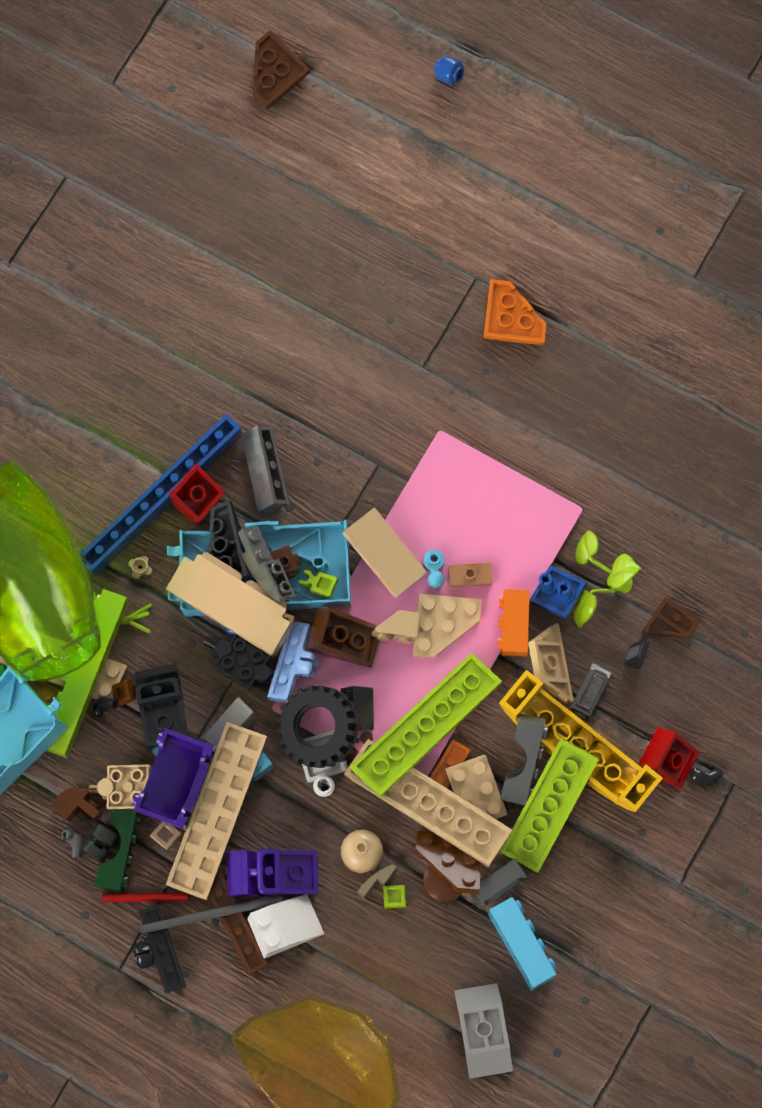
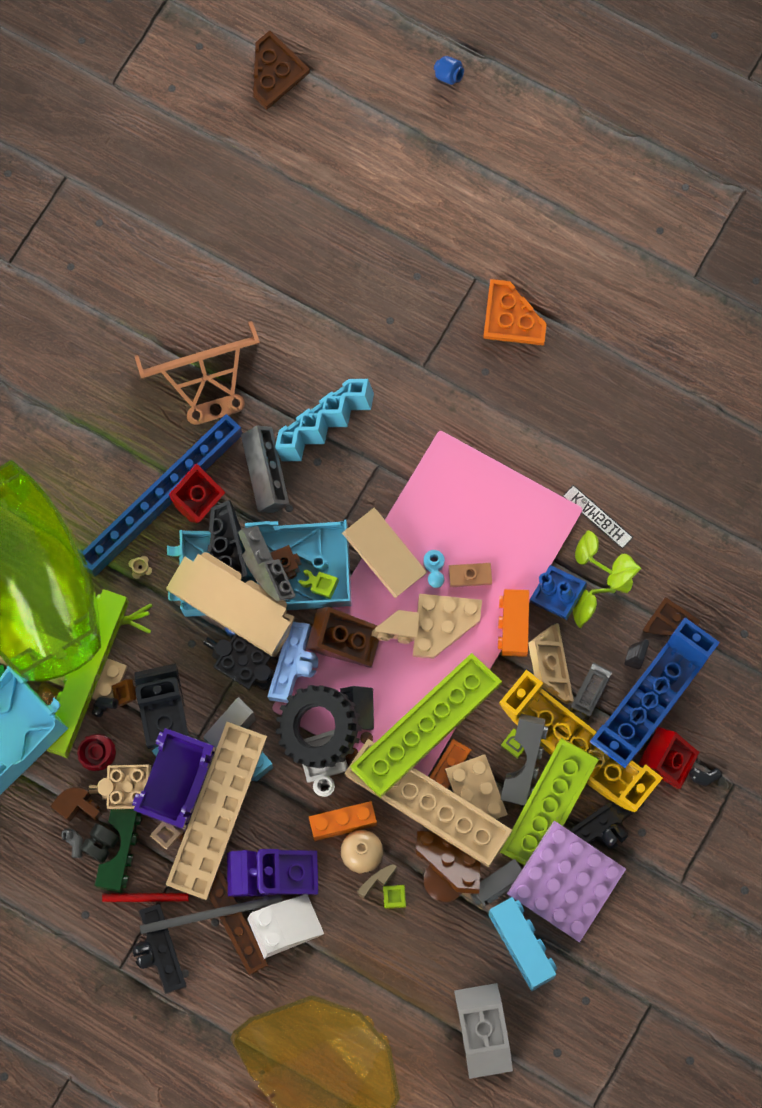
none -> dark red piece [77,734,116,771]
none -> nougat piece [134,321,260,425]
none -> medium azure brick [275,379,374,461]
none -> orange brick [309,801,377,841]
none -> lime tile [501,728,524,759]
none -> lavender plate [507,821,626,942]
none -> clear sticker [563,485,633,549]
none -> black plate [569,801,645,848]
none -> blue slope [590,618,720,768]

